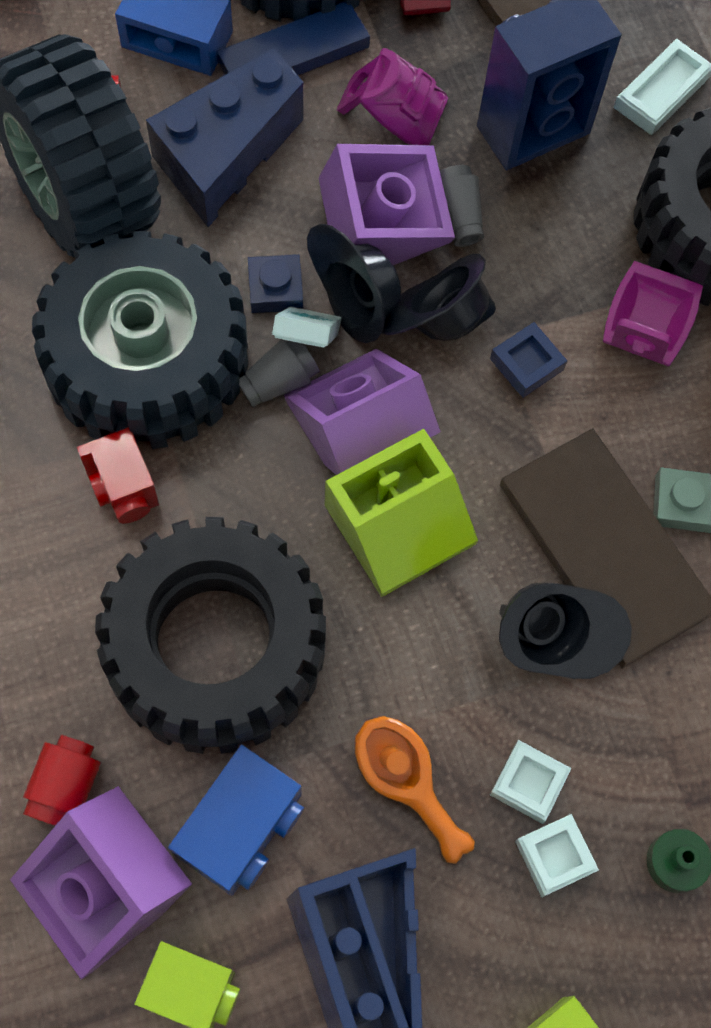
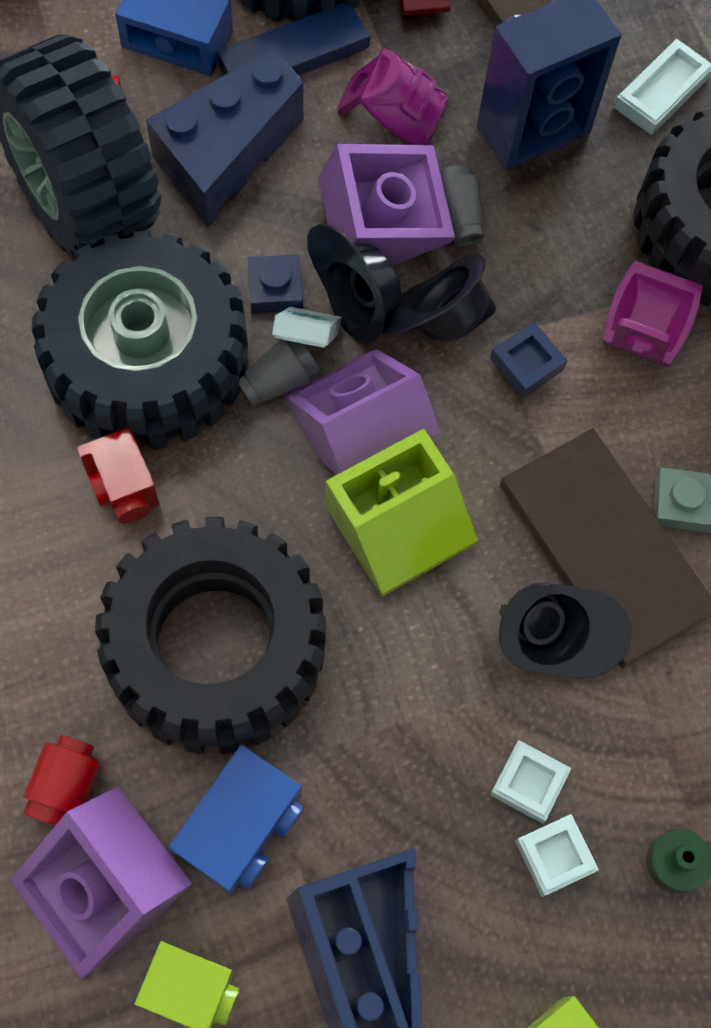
orange piece [355,716,475,864] -> none

